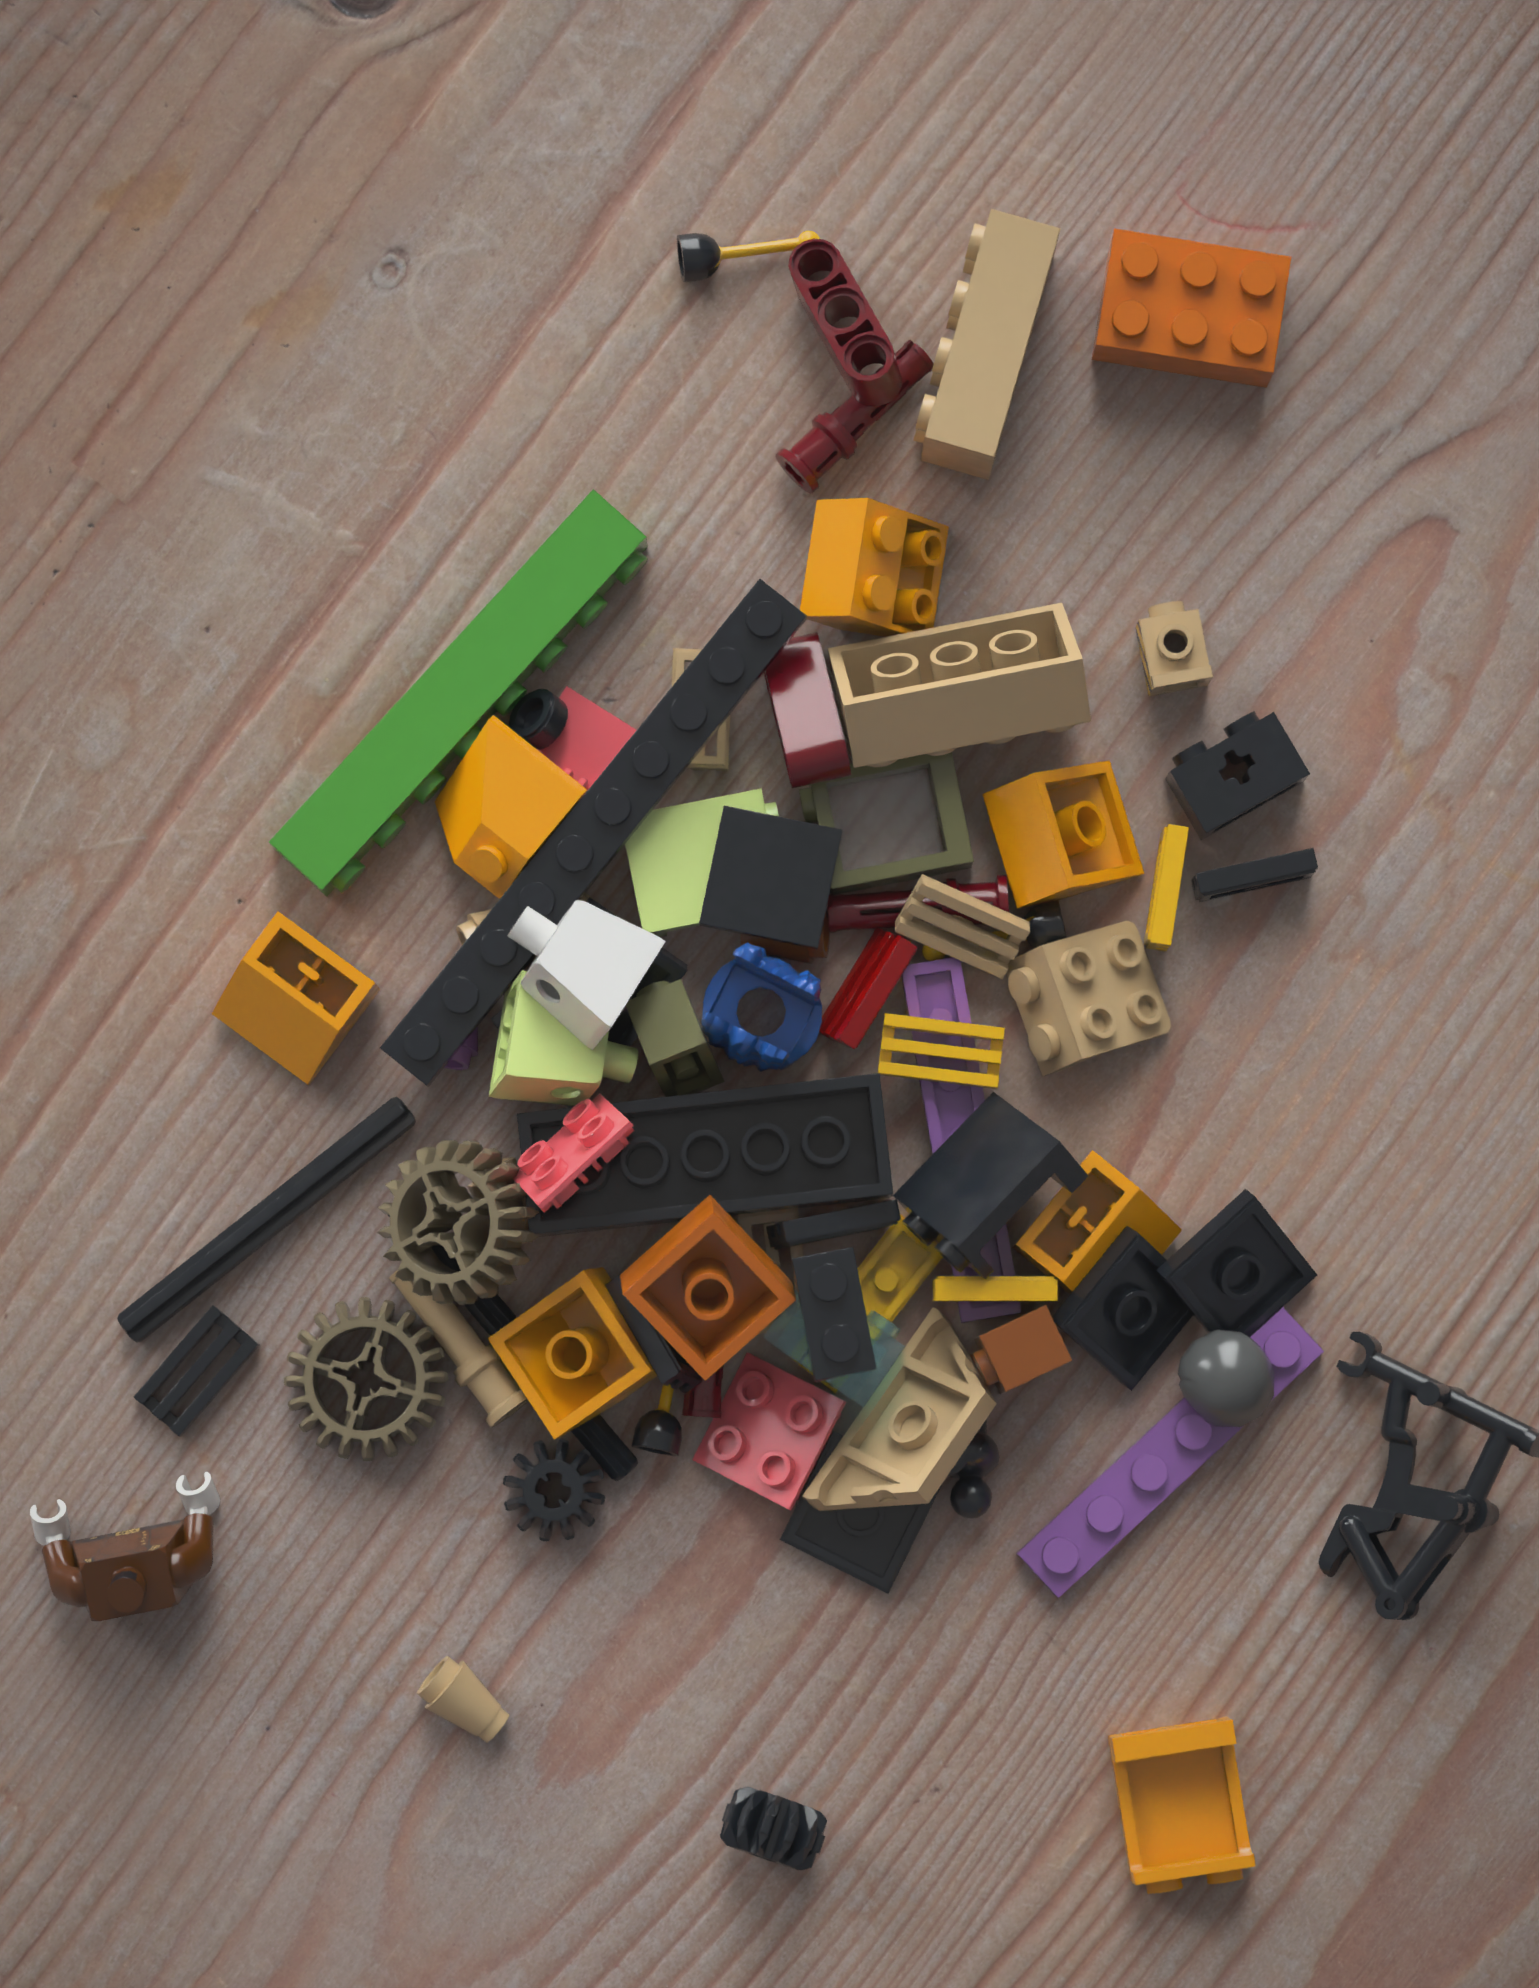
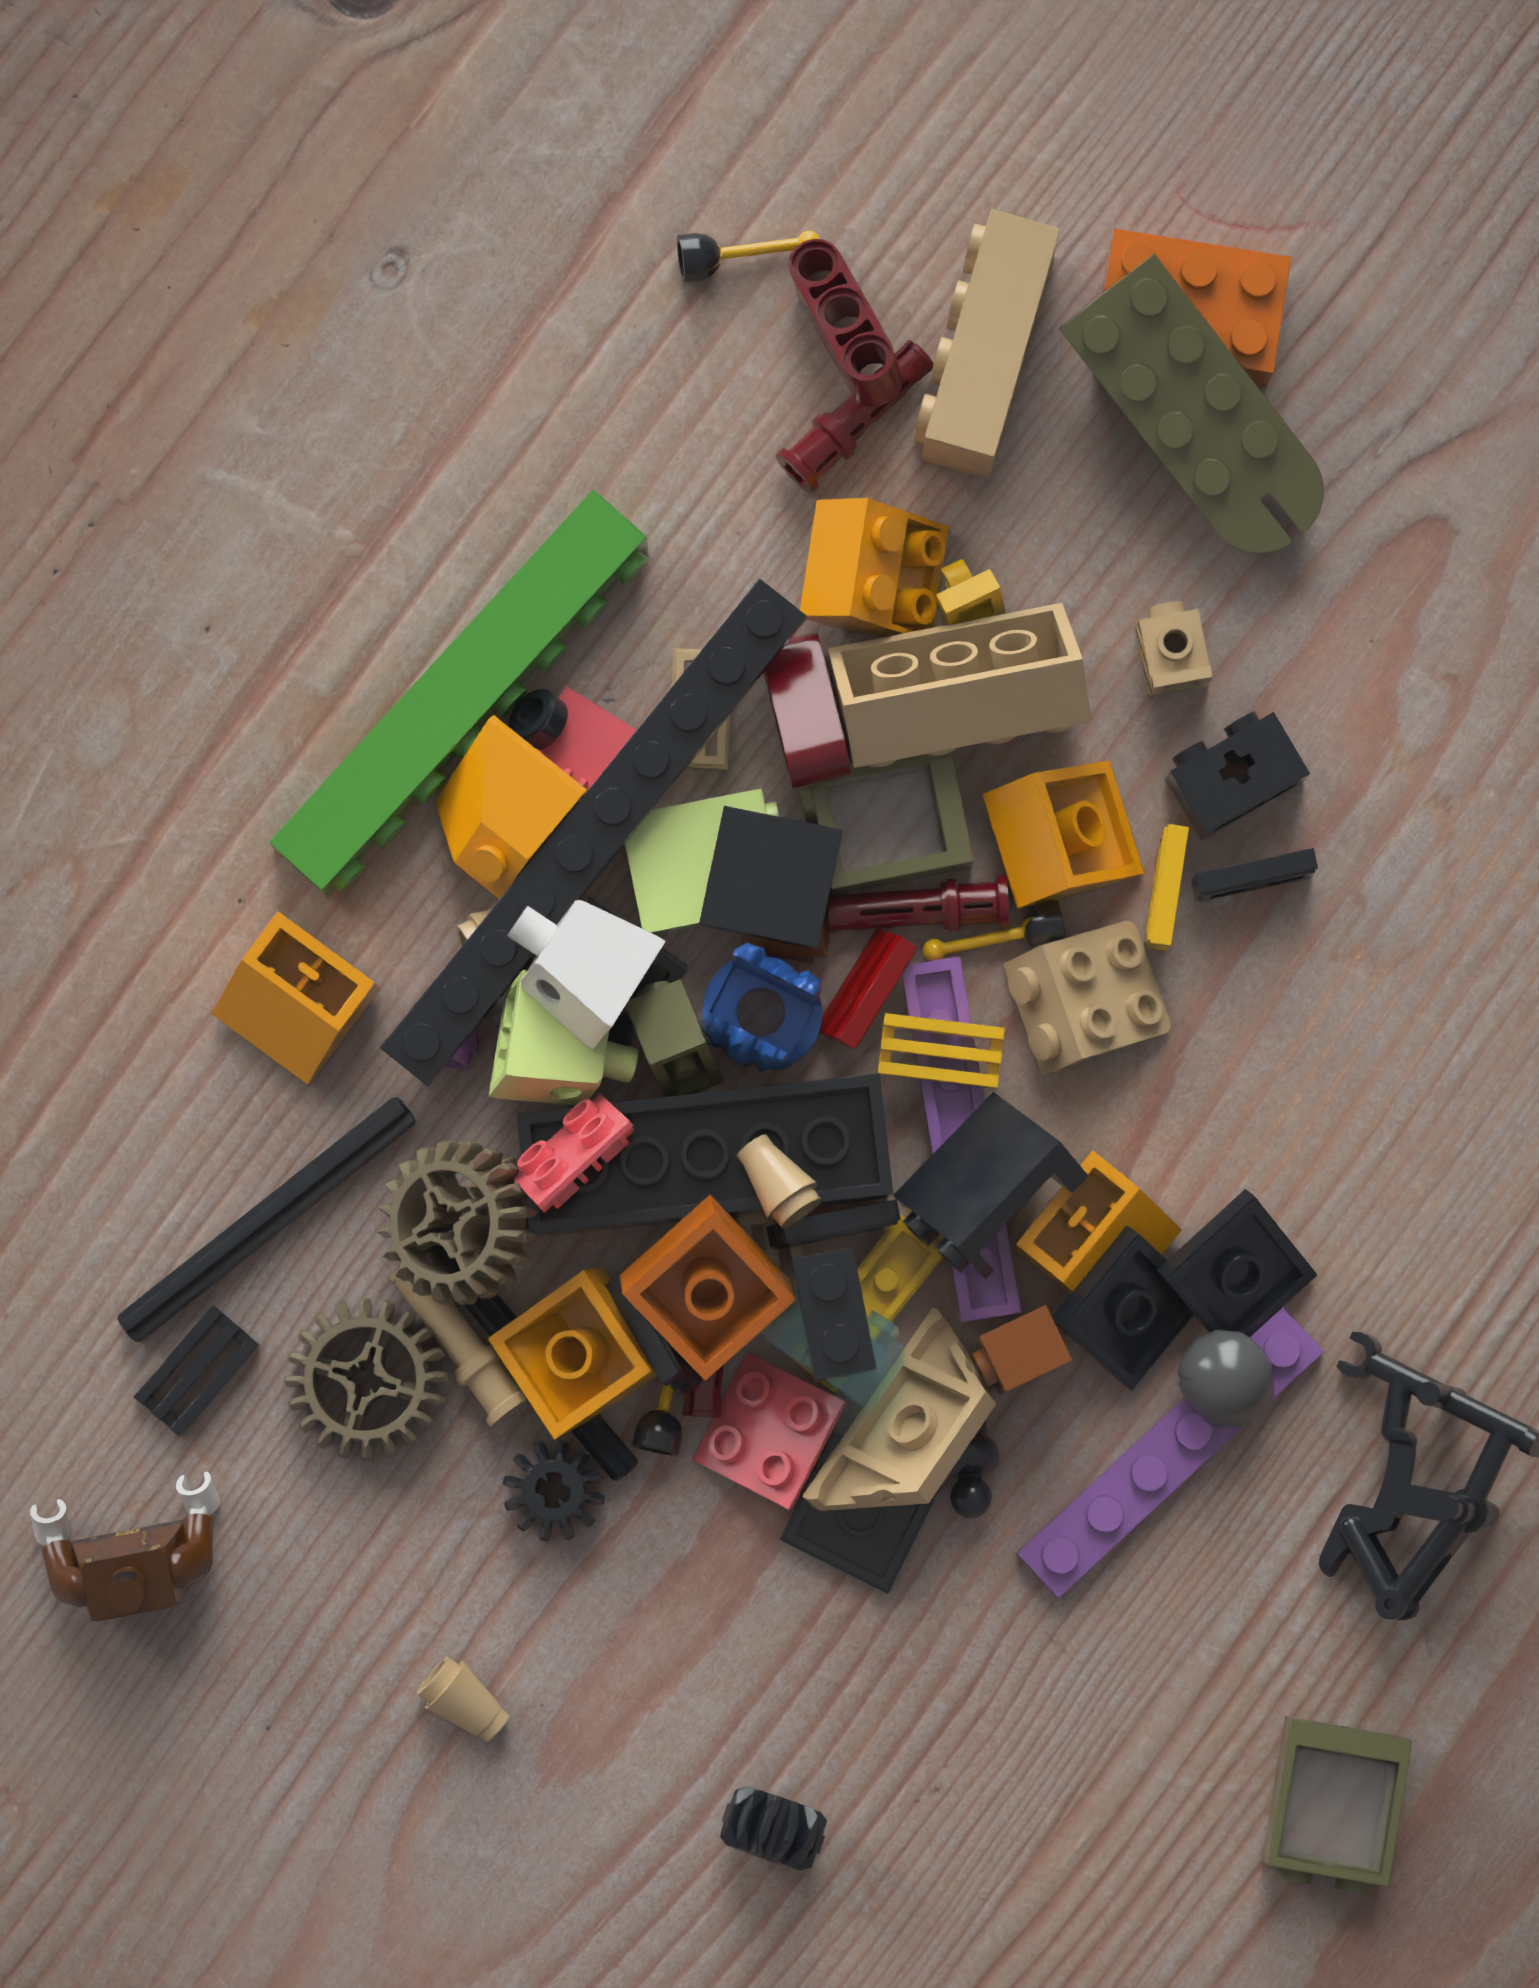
tan tile [895,874,1030,979] -> none
yellow tile [933,1276,1058,1301] -> none
light orange panel [1108,1717,1256,1894] -> none
none -> tan cone [737,1134,821,1228]
none -> yellow tile [936,559,1006,625]
none -> olive plate [1059,253,1324,553]
none -> window [1262,1716,1413,1895]

